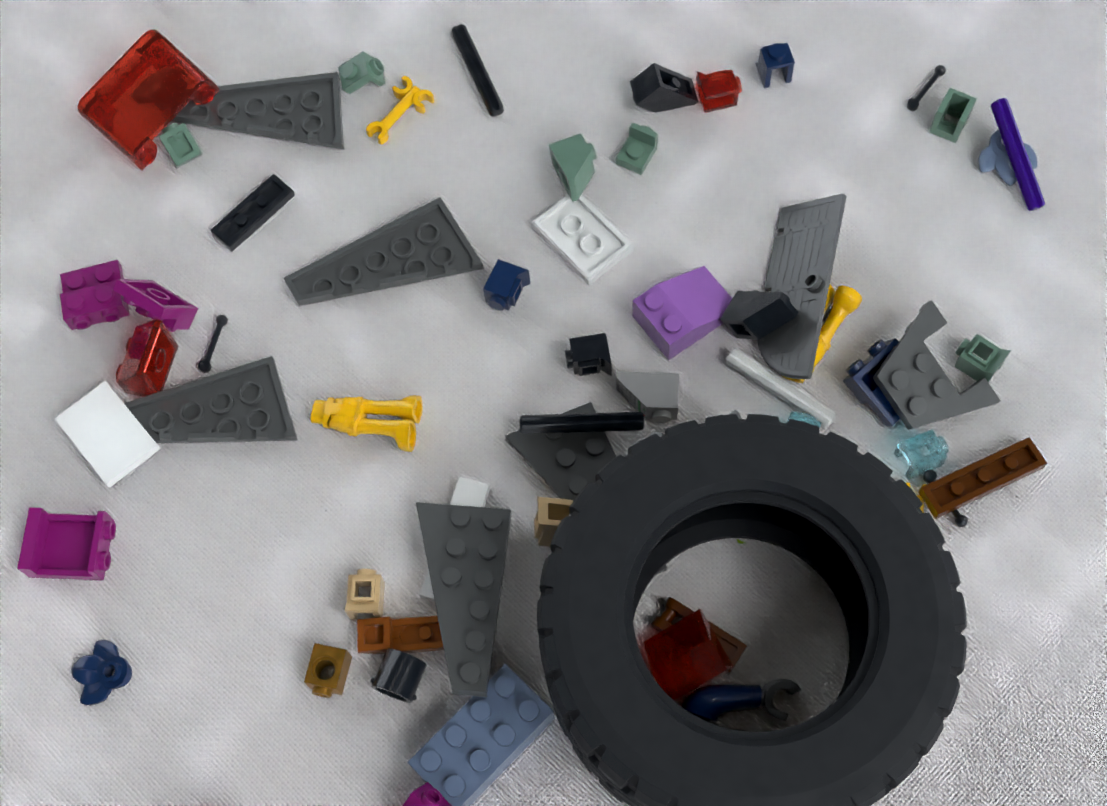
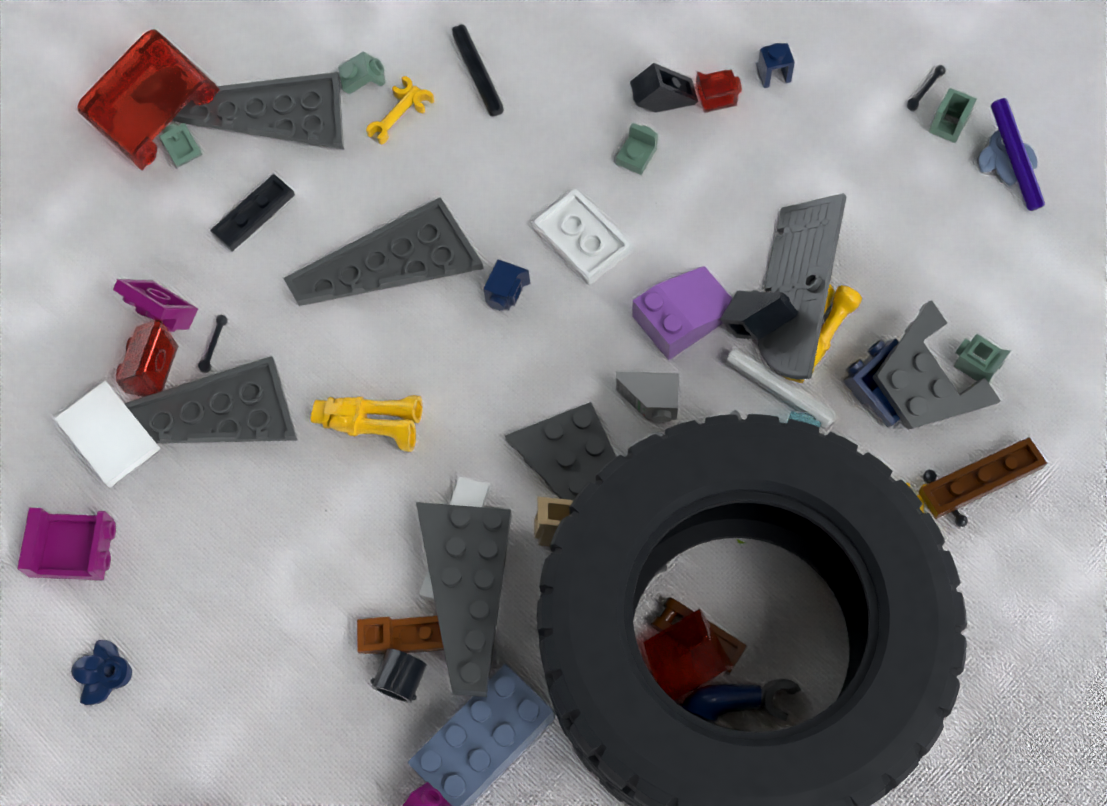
magenta plate [60,260,130,330] -> none
pearl gold brick [304,643,352,698] -> none
tan window [344,569,385,620] -> none
black axle [519,412,644,434] -> none
sand green slope [549,133,597,202] -> none
black window [565,333,612,376] -> none
clear light blue window [894,429,949,480] -> none

